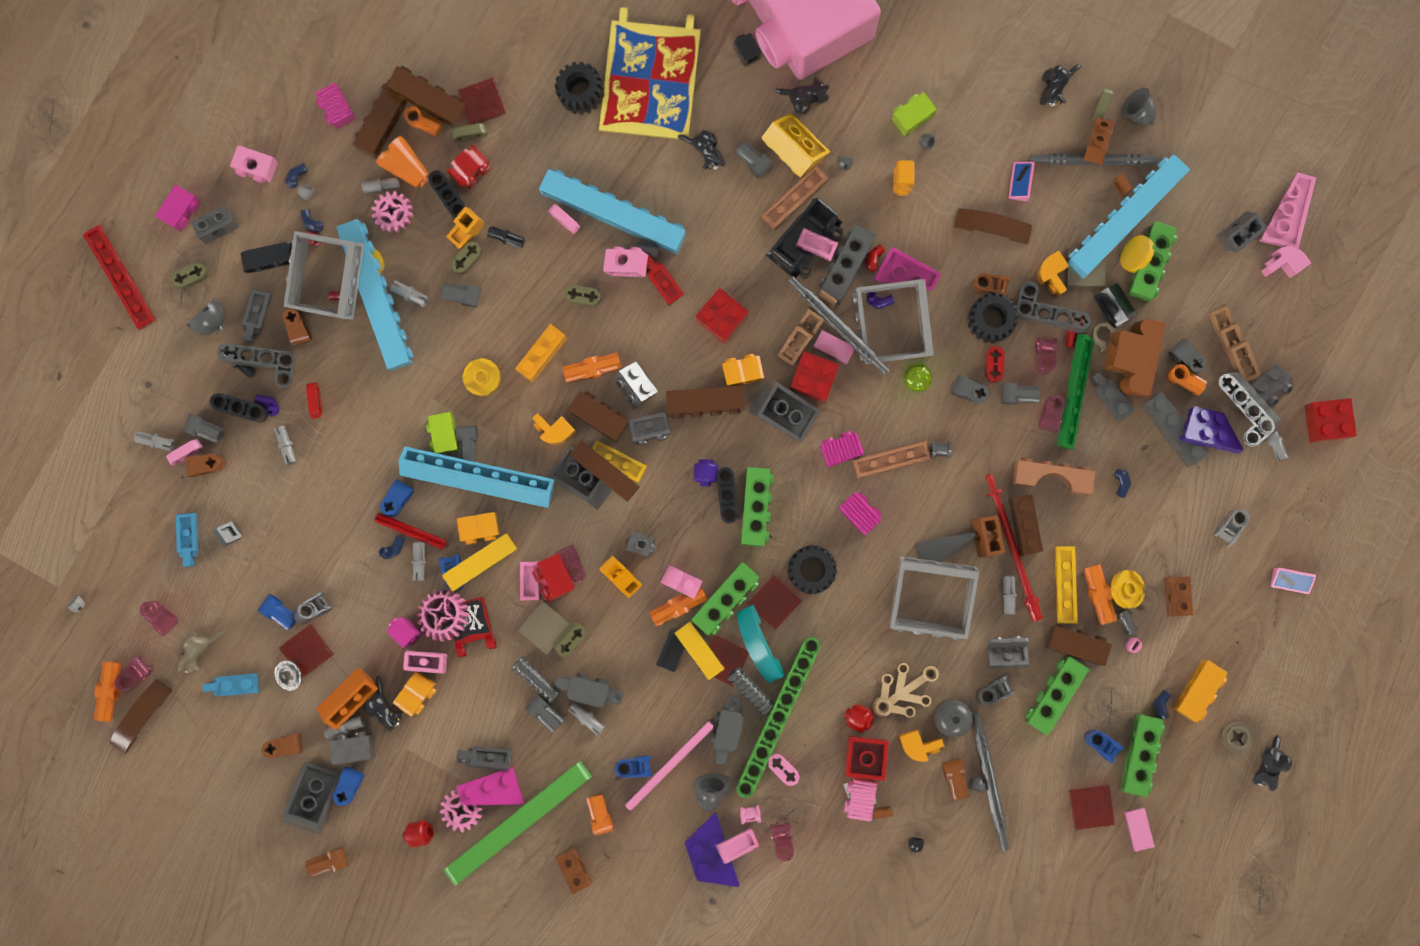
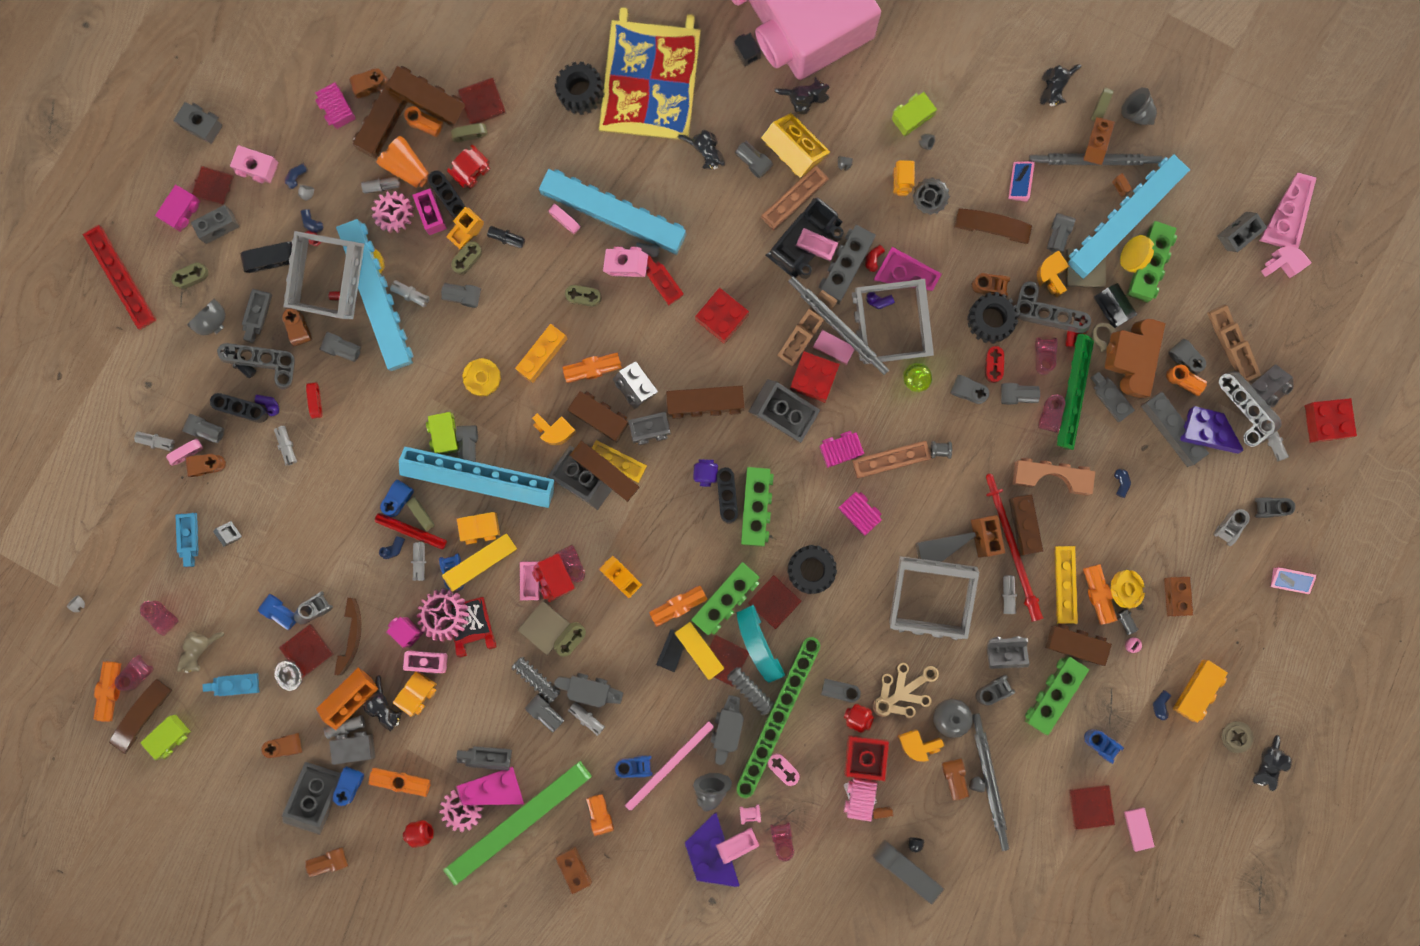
flat silver brick [626,531,657,558] -> none
bright pink brick [660,565,703,599] -> none
light orange brick [722,354,764,387] -> none
bright green brick [1119,714,1165,797] -> none
none -> lime brick [140,715,191,760]
none -> dark grey brick [173,102,223,144]
none -> clear red piece [192,166,233,205]
none -> dark grey piece [319,332,361,362]
none -> reddish brown slope [334,597,362,675]
none -> dark orange piece [349,68,388,99]
none -> orange piece [369,767,431,797]
none -> olive beam [406,497,435,531]
none -> dark pink brick [412,189,447,235]
none -> dark grey piece [821,678,861,703]
none -> dark grey beam [872,840,944,904]
none -> dark grey piece [913,177,950,215]
none -> dark grey piece [1047,213,1076,253]
none -> dark grey piece [1255,497,1296,518]

